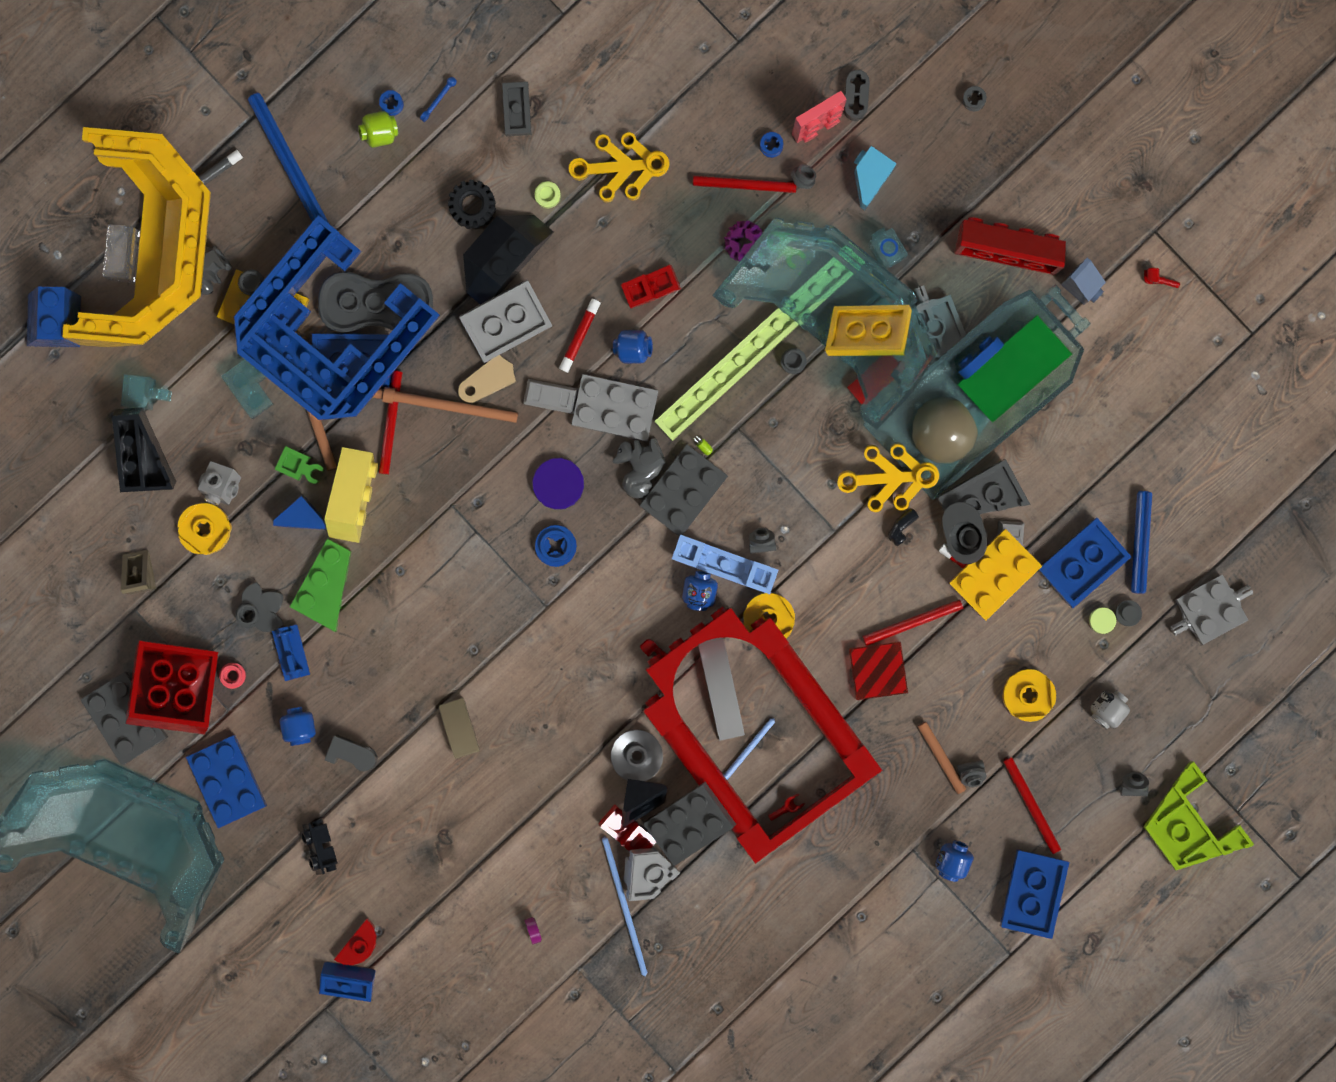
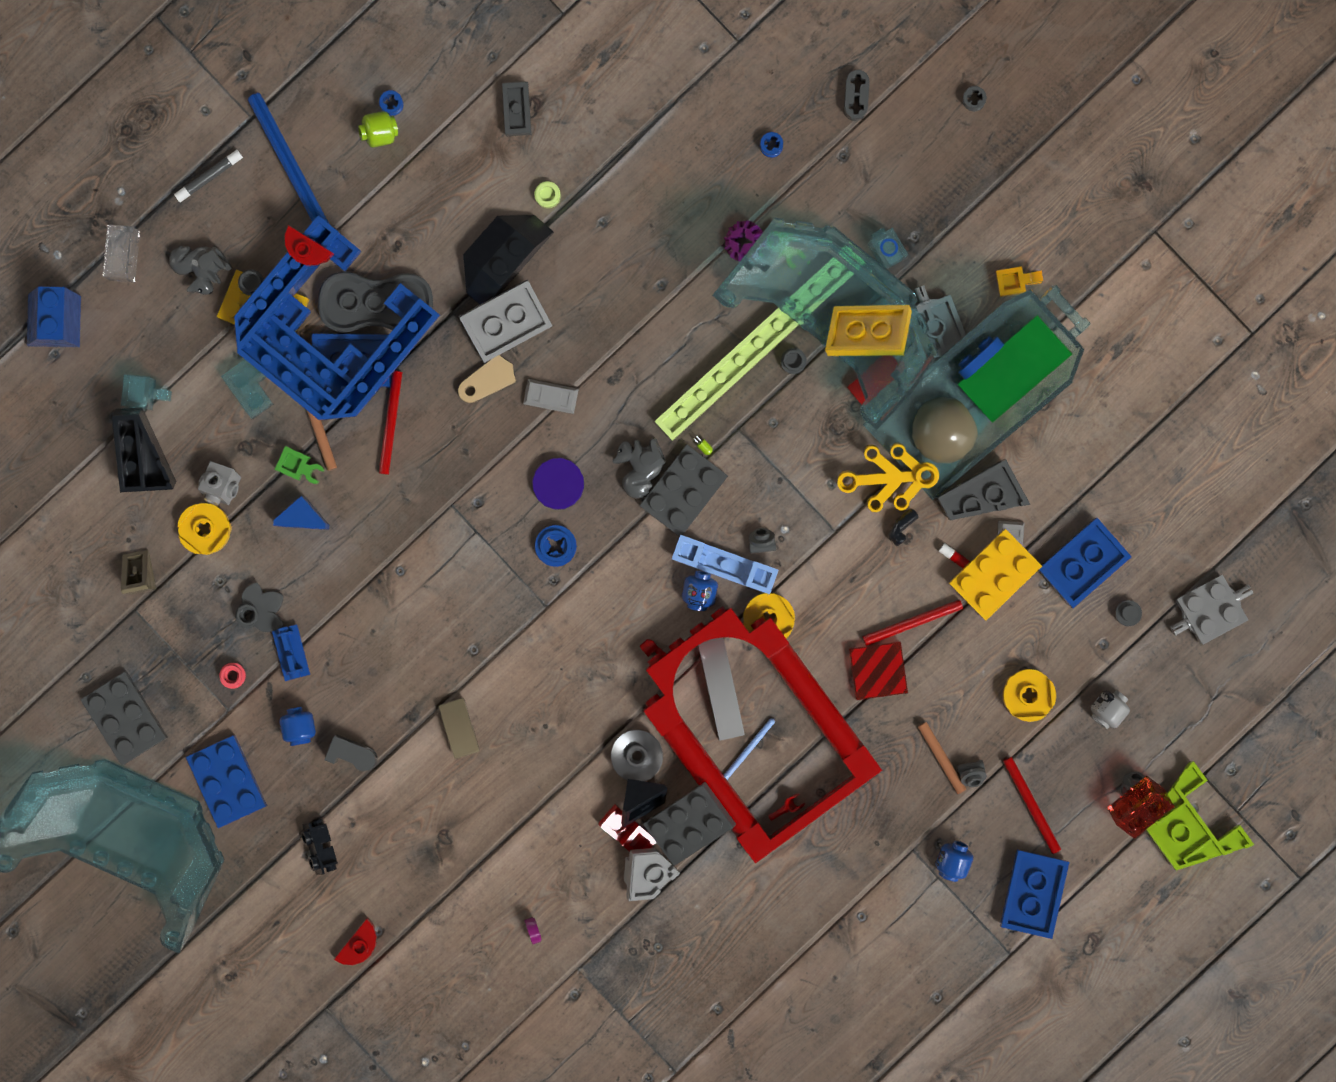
yellow windscreen [62,127,211,347] -> none
red slope [125,641,218,735] -> none
bright green wing [290,539,352,632] -> none
blue slope [319,962,376,1002] -> none
light yellow wedge [324,447,378,543] -> none
nougat bar [372,387,518,423] -> none
blue hinge [420,77,457,122] -> none
black tyre [448,180,496,229] -> none
red bar [559,299,601,373] -> none
yellow plant [569,132,669,203] -> none
light grey plate [571,374,659,442] -> none
light blue axle [602,836,648,976] -> none
blue head [613,330,653,364] -> none
red slope [621,265,681,309] -> none
red bar [693,176,797,193] -> none
dark grey plate [791,164,816,189] -> none
coral plate [792,91,847,143] -> none
medium azure slope [854,146,897,210] -> none
dark grey piece [942,502,987,564] -> none
red slope [954,217,1066,275] -> none
sand blue slope [1061,258,1106,305] -> none
yellowish green tile [1089,608,1116,634] -> none
blue axle [1131,491,1152,594] -> none
red hand [1144,268,1180,288] -> none
none -> red plate [285,225,334,266]
none -> light orange plate [995,266,1043,297]
none -> clear red brick [1107,776,1175,839]

